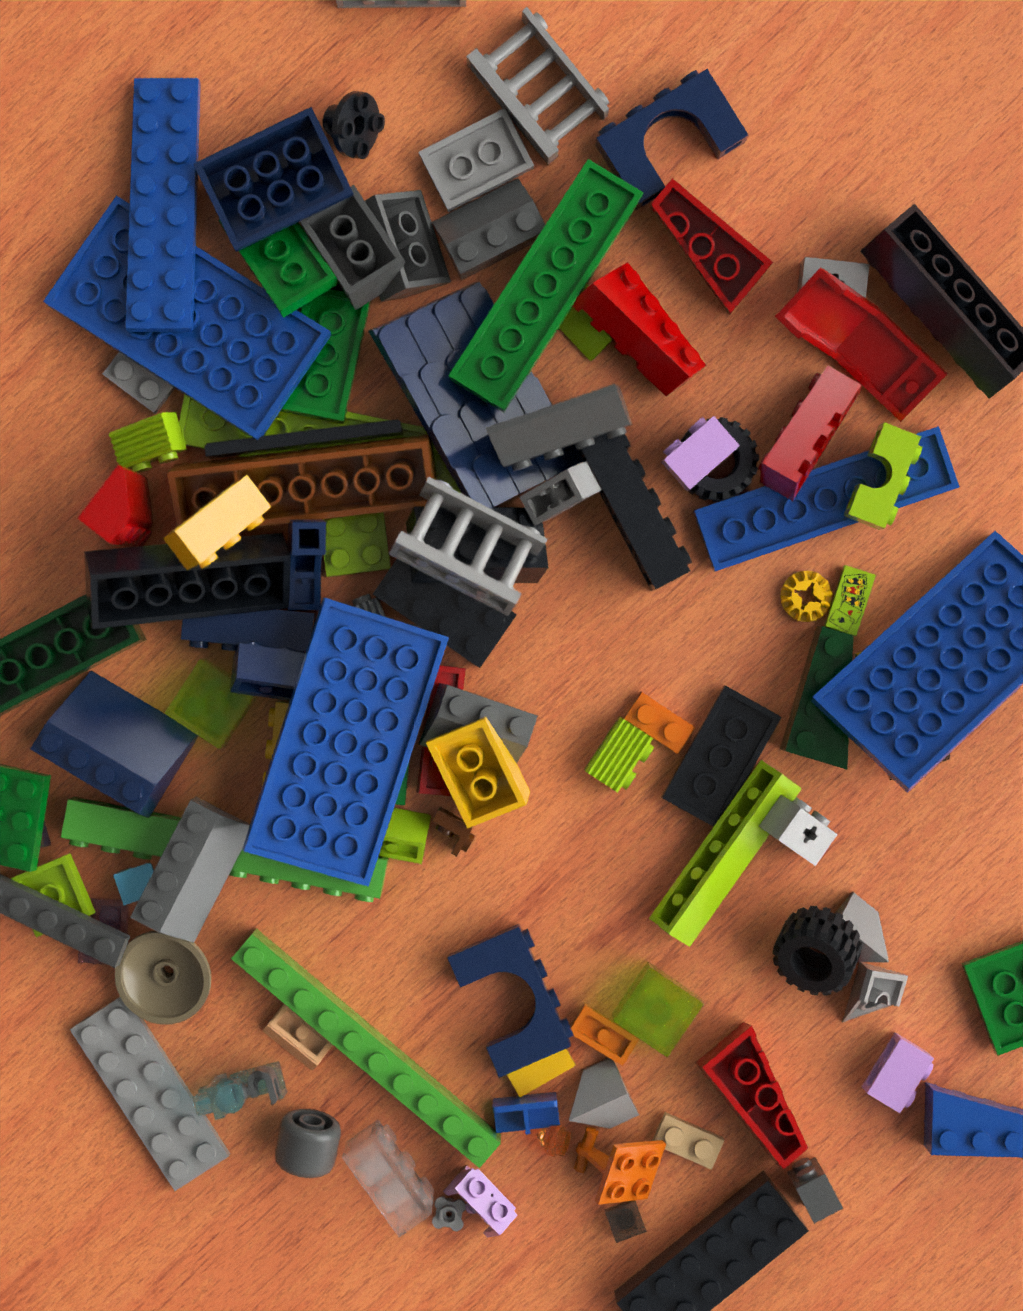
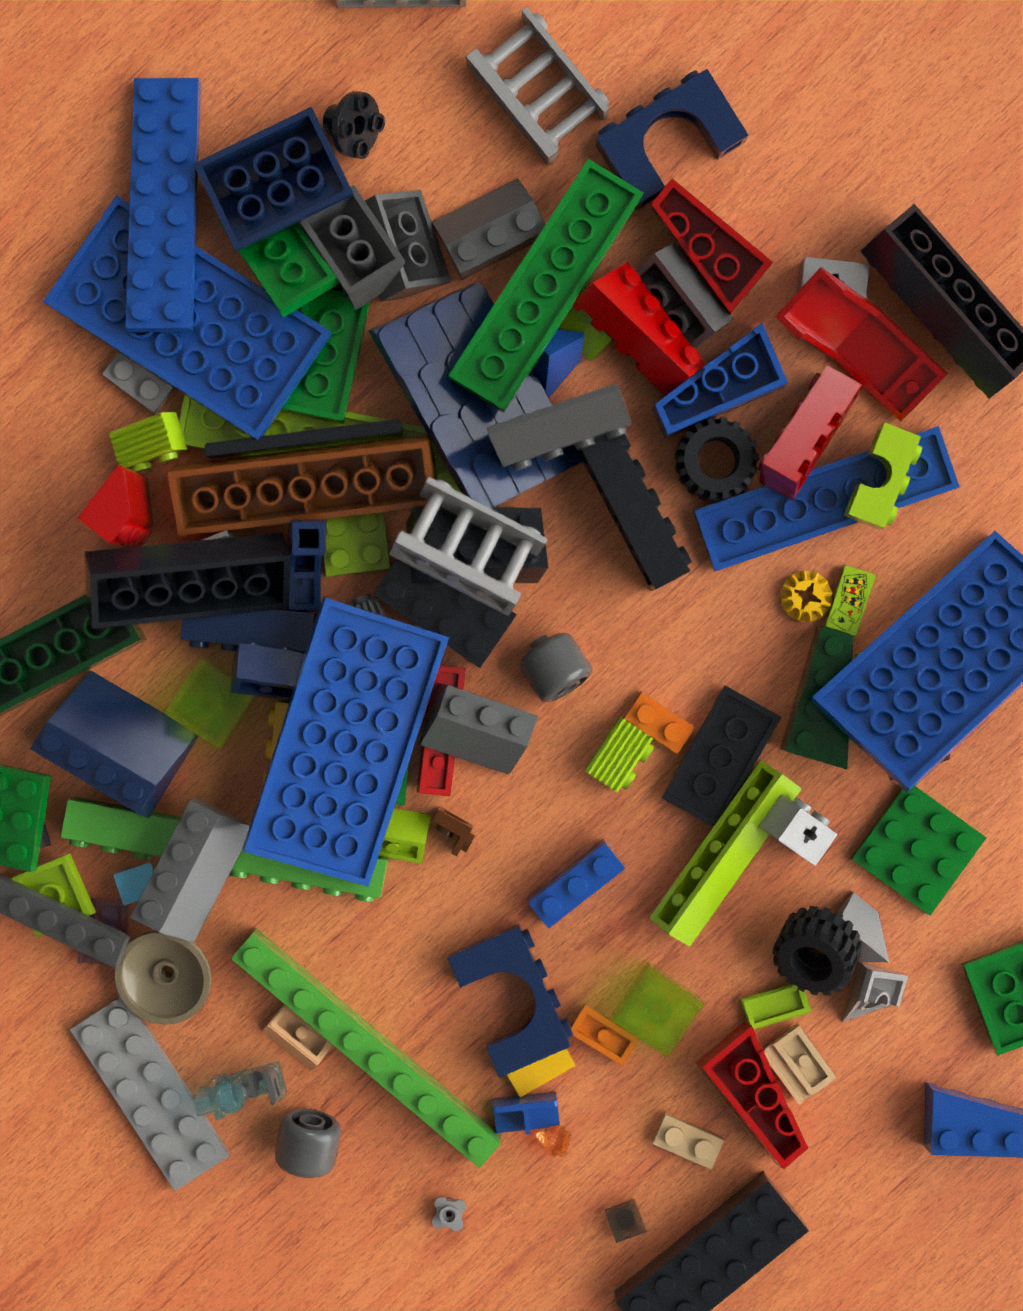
yellow brick [163,475,271,570] -> none
clear brick [342,1120,435,1237] -> none
light grey plate [419,108,534,212] -> none
yellow slope [426,717,530,829] -> none
lavender window [443,1165,517,1238] -> none
light grey brick [519,461,602,526] -> none
light grey slope [569,1058,639,1129] -> none
orange plate [573,1127,666,1205] -> none
lavender brick [661,416,740,492] -> none
dark grey brick [787,1157,843,1224] -> none
lavender brick [862,1032,934,1113] -> none
none -> dark grey head [520,633,592,702]
none -> blue brick [528,839,625,929]
none -> blue slope [532,330,584,398]
none -> dark grey slope [636,242,733,349]
none -> blue wedge [652,323,788,439]
none -> lime tile [740,984,811,1030]
none -> tan plate [762,1024,837,1105]
none -> green plate [850,786,987,915]

